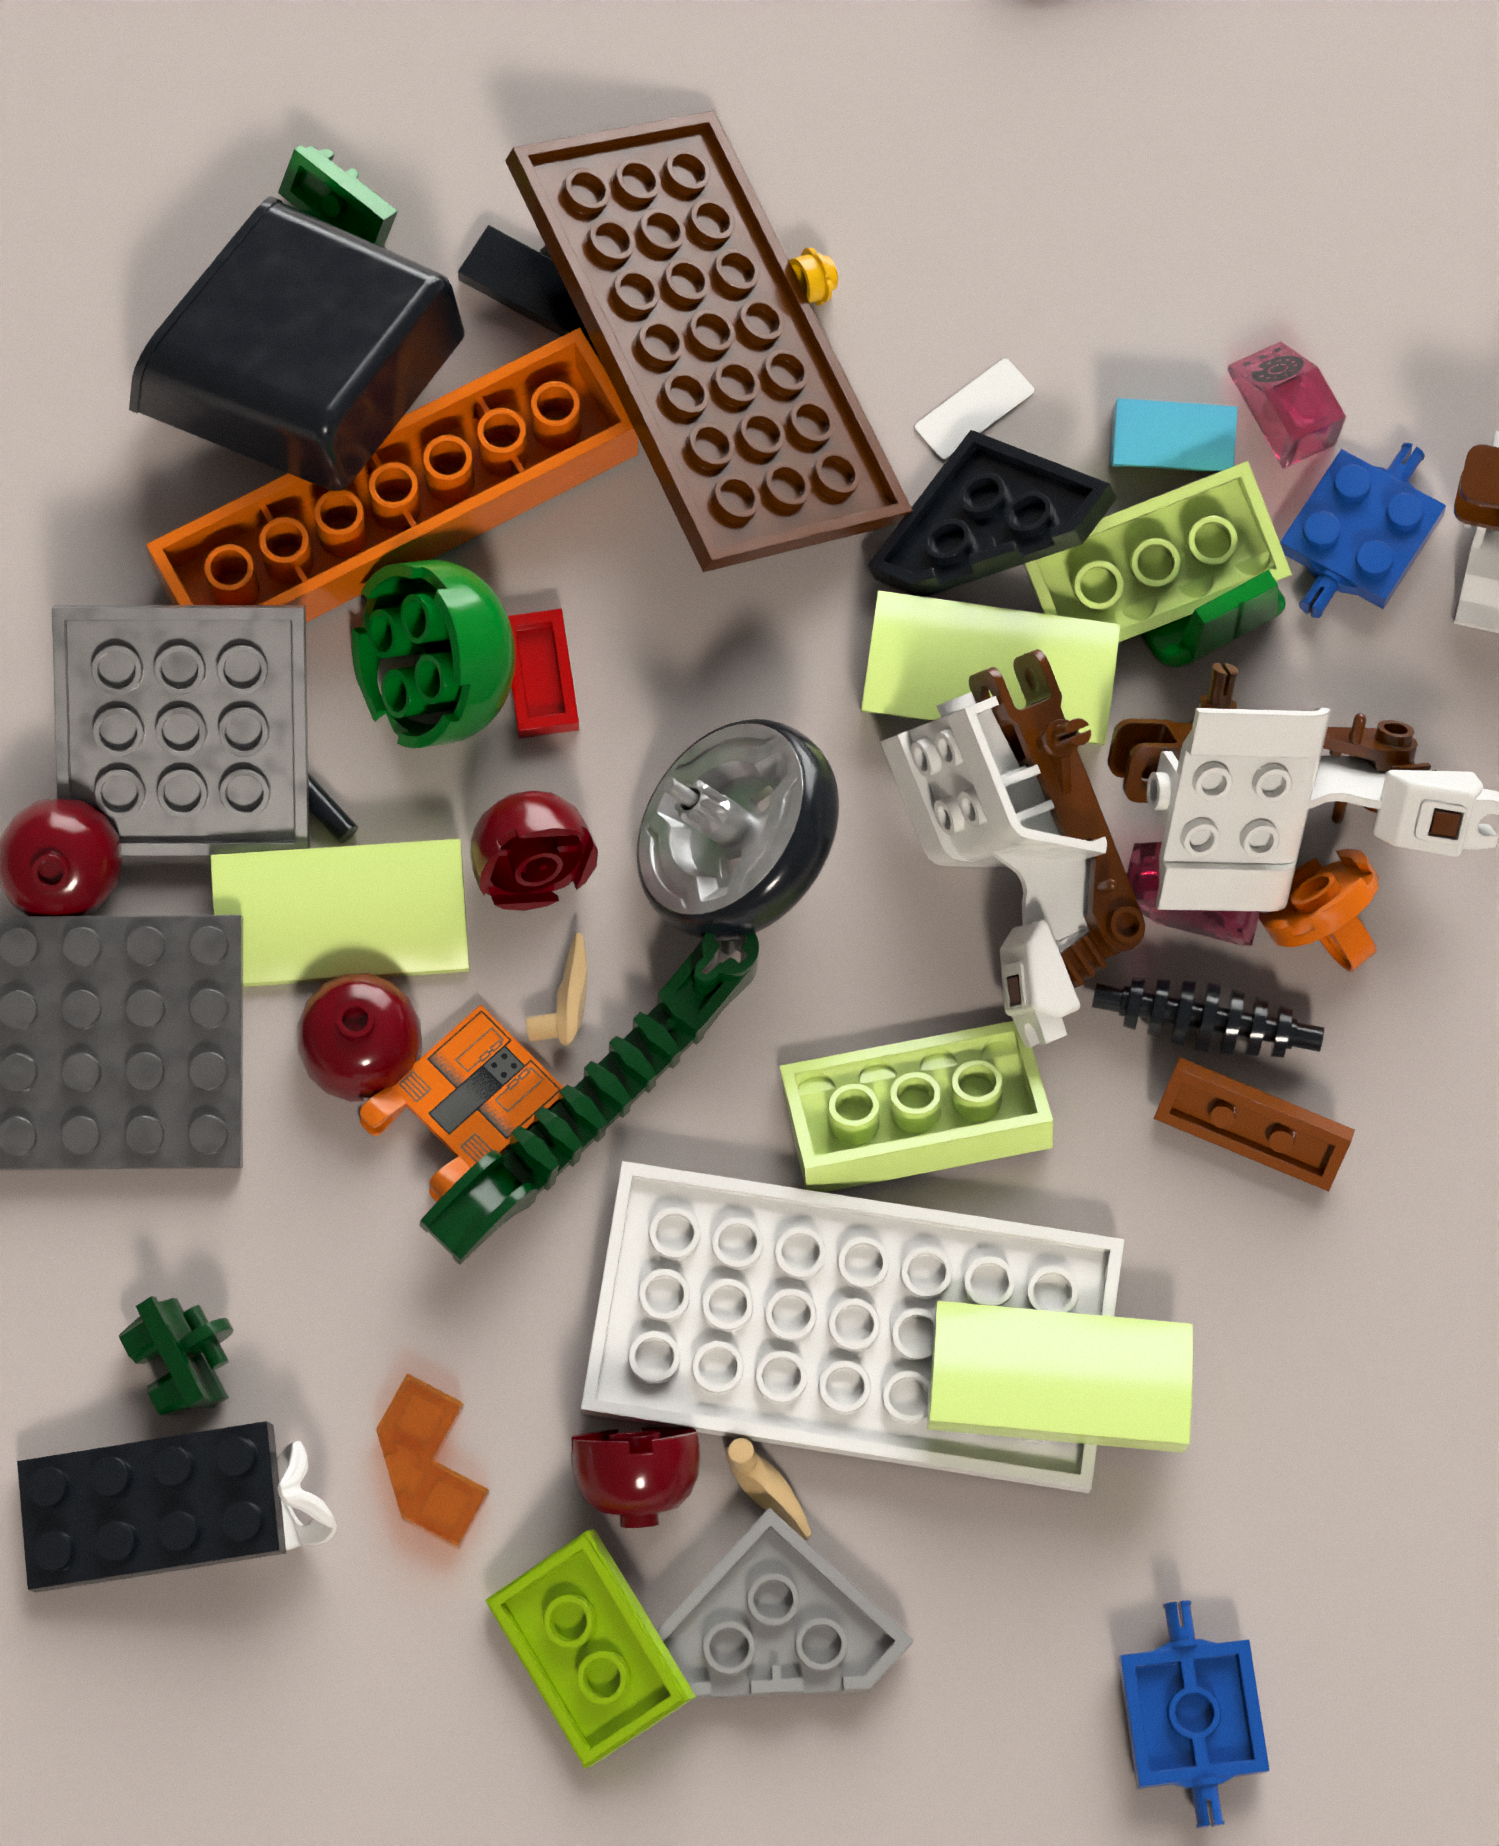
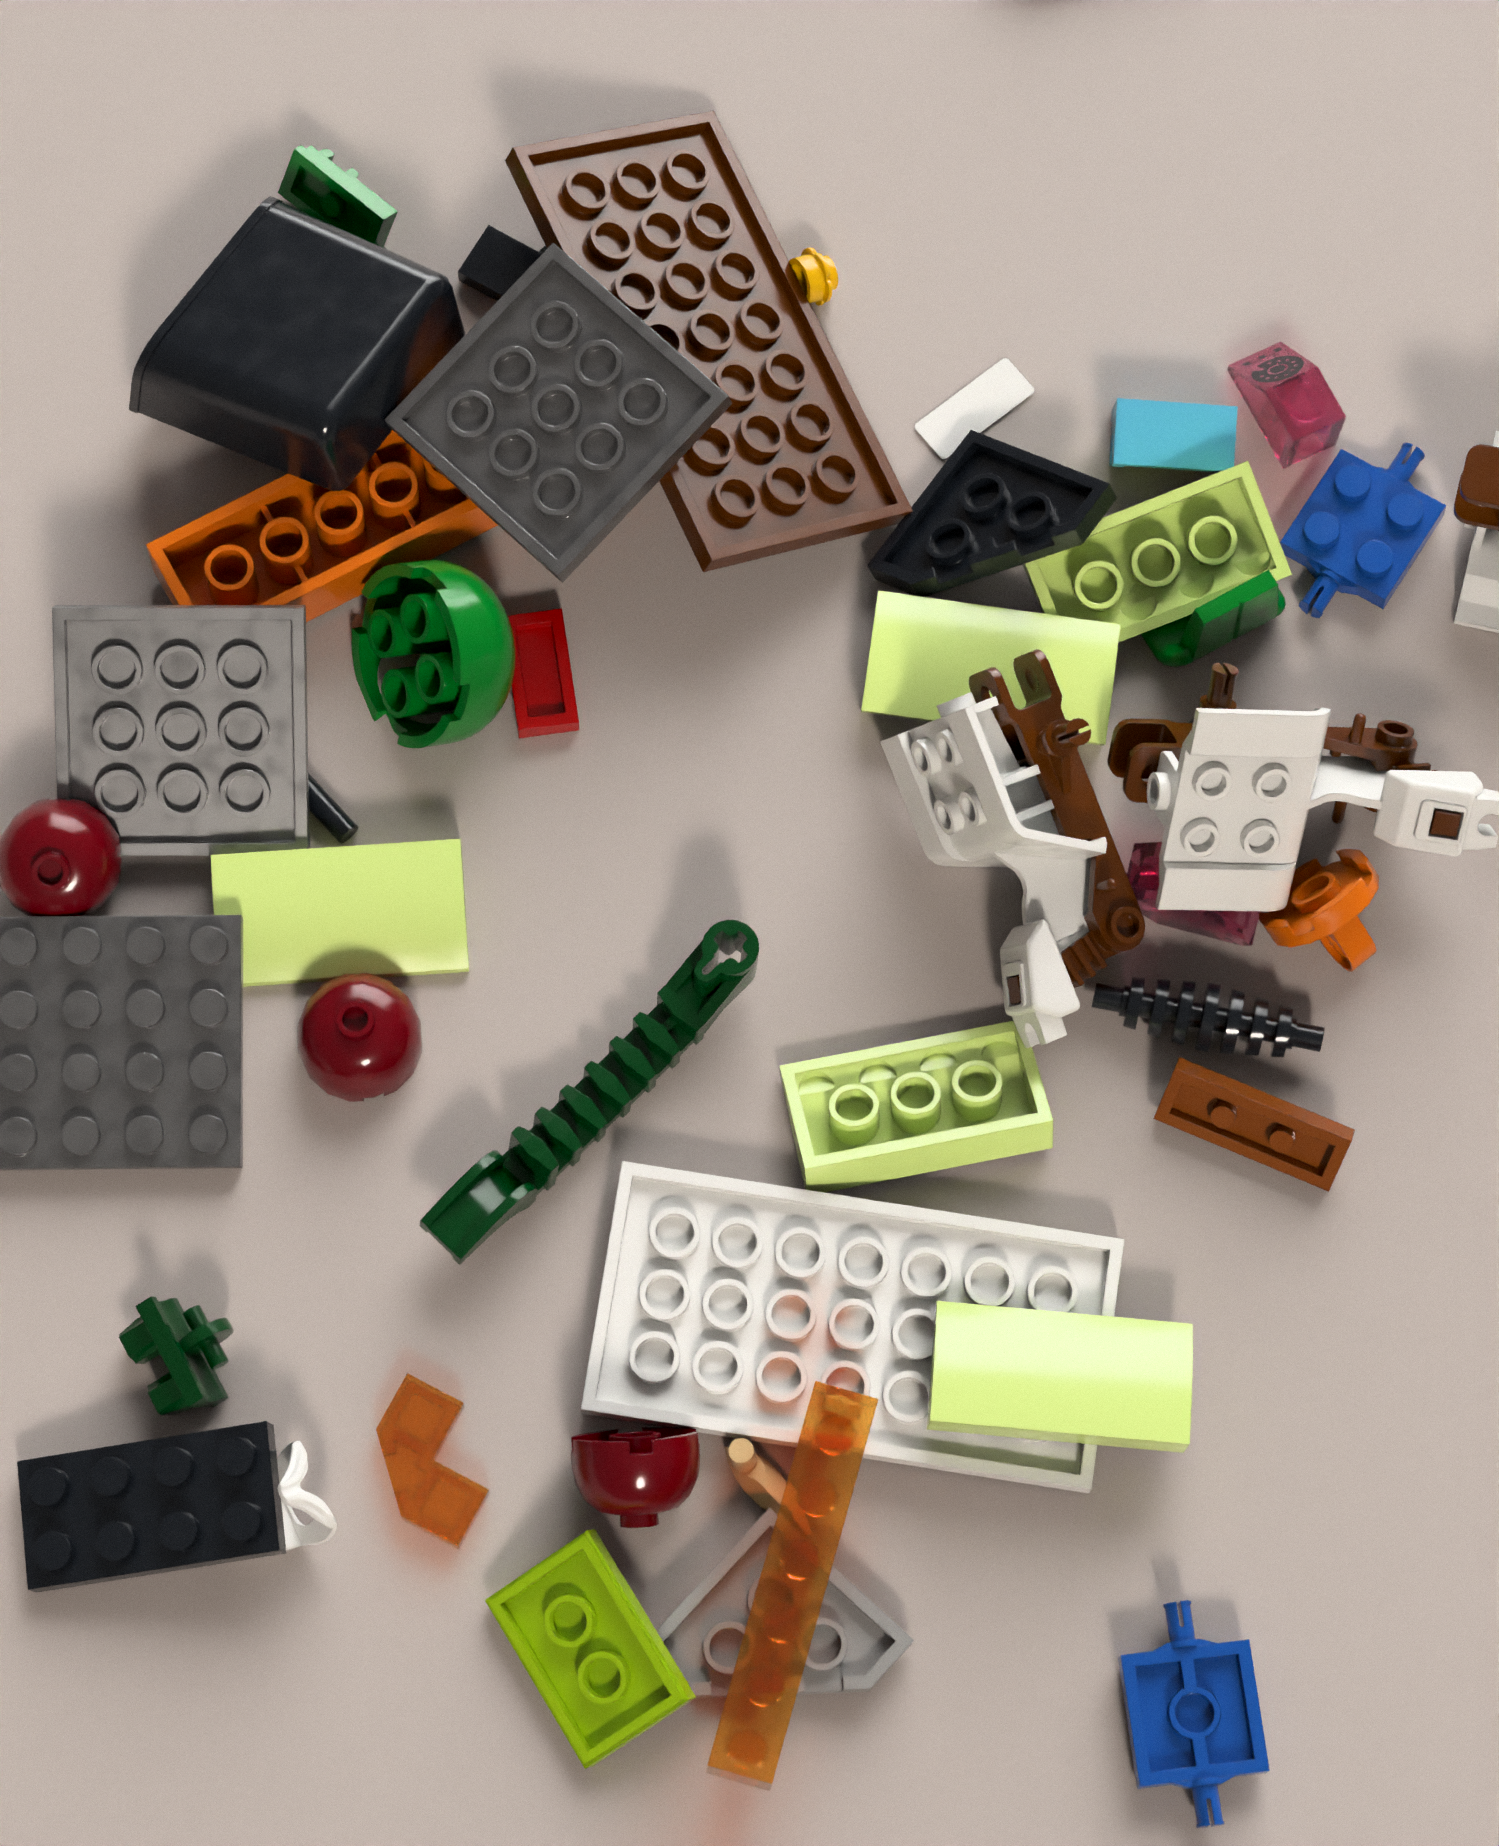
orange flag [359,1005,563,1202] -> none
dark red cylinder [470,791,598,911] -> none
tan bar [526,932,587,1046] -> none
flat silver wheel [637,719,839,941] -> none
none -> flat silver plate [385,243,732,583]
none -> clear orange brick [706,1381,878,1791]

